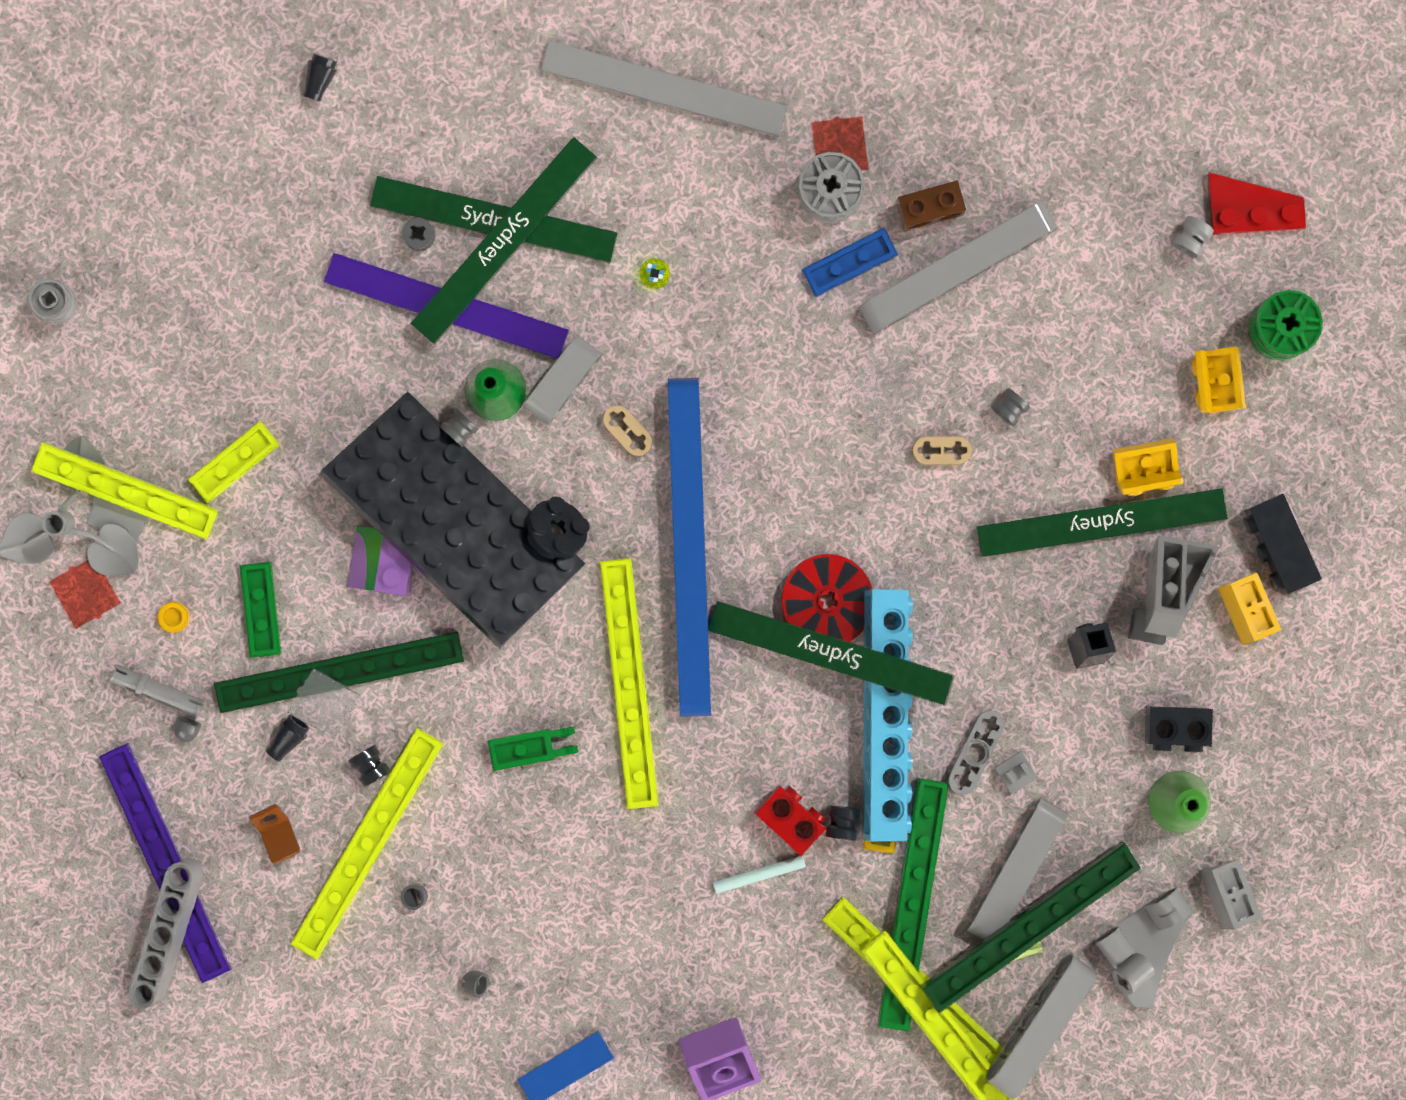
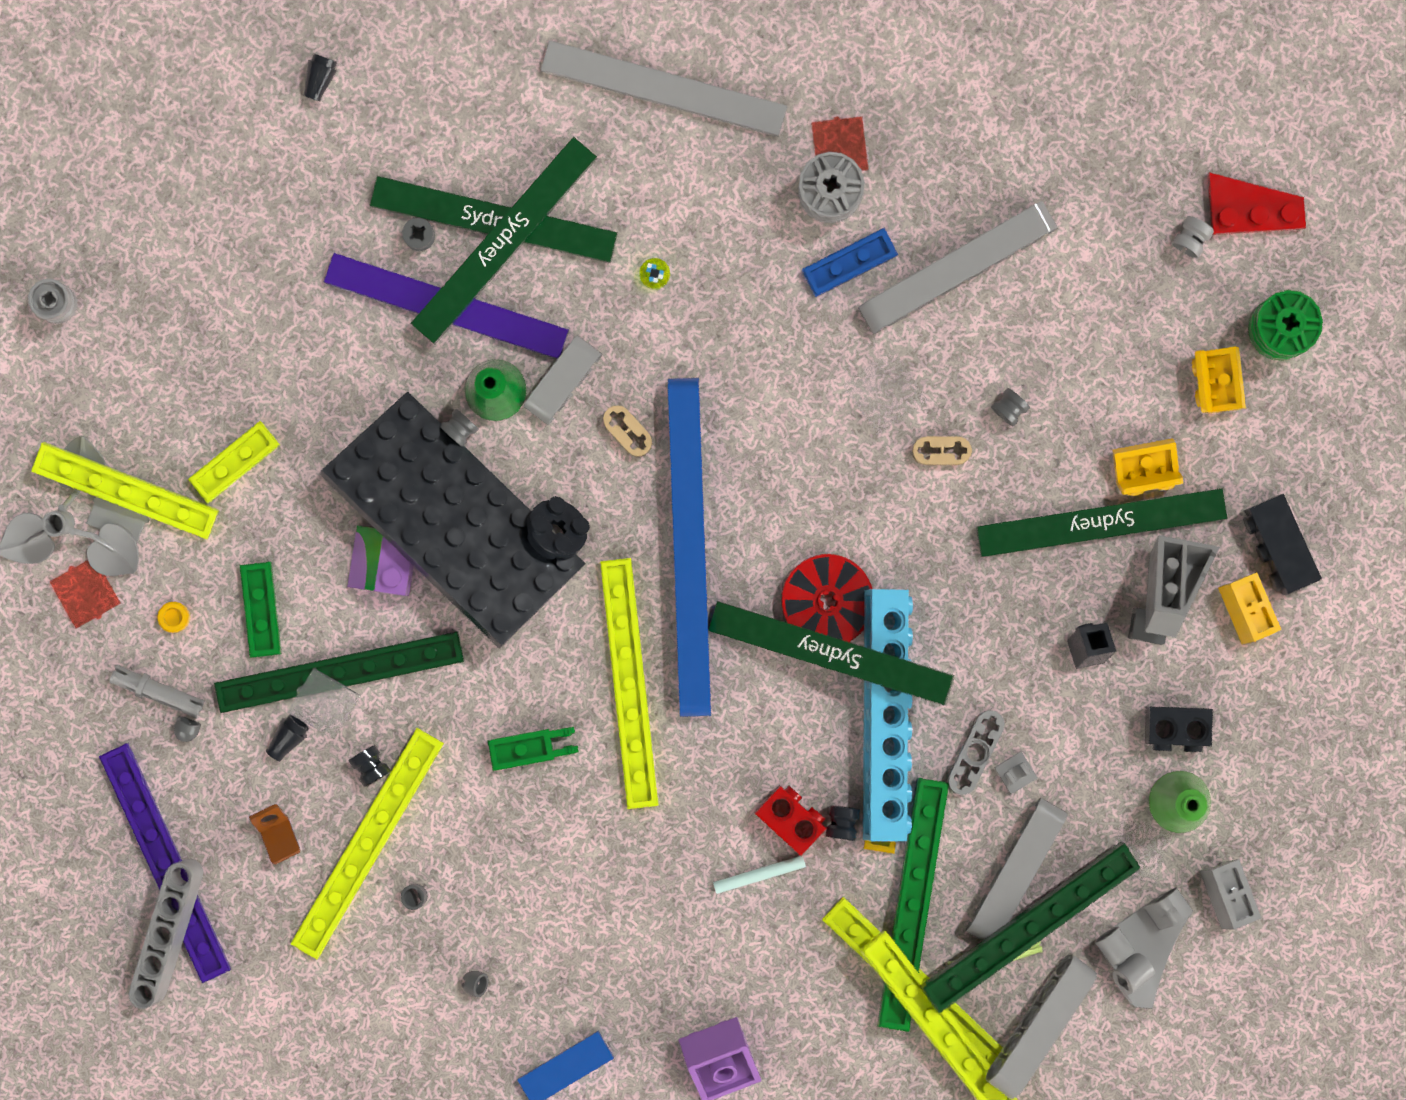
reddish brown brick [896,180,966,232] -> none

